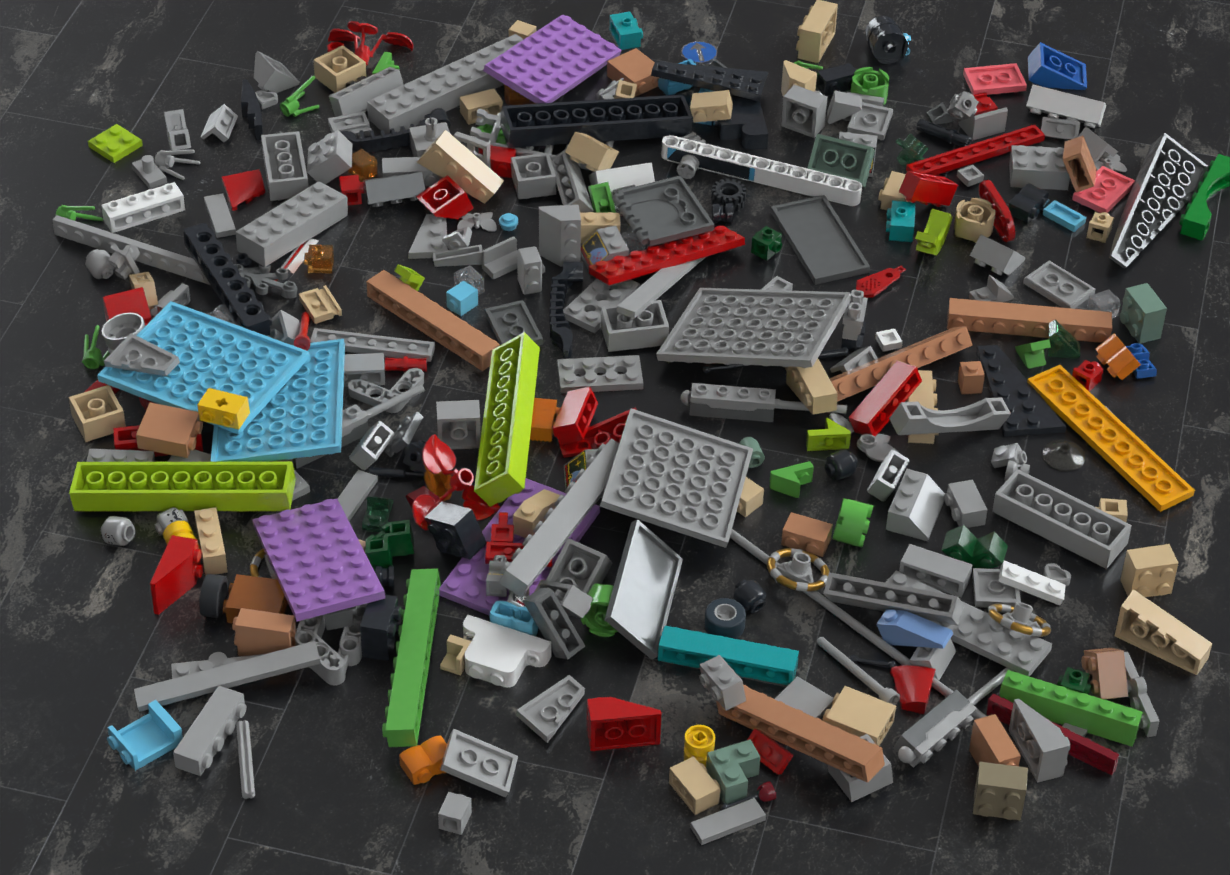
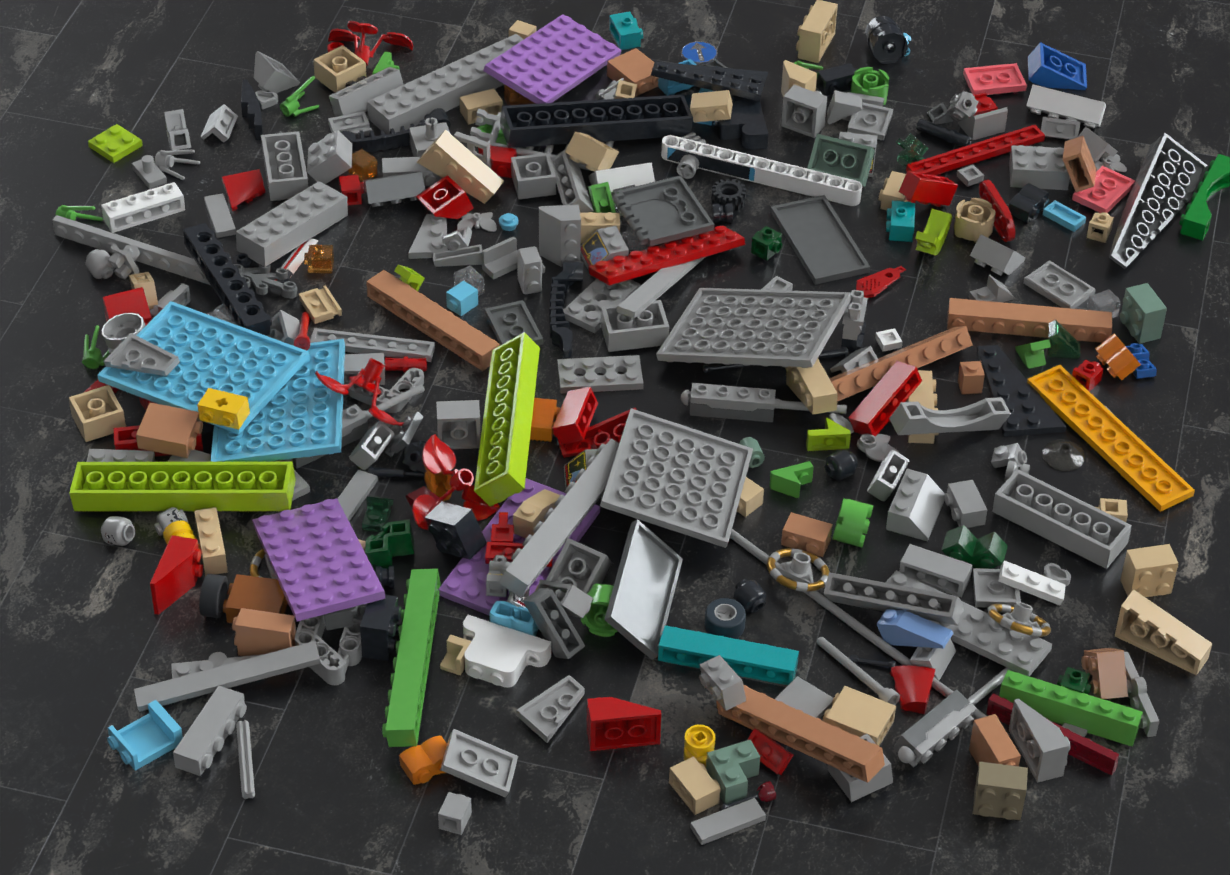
none -> red plant [315,358,404,426]

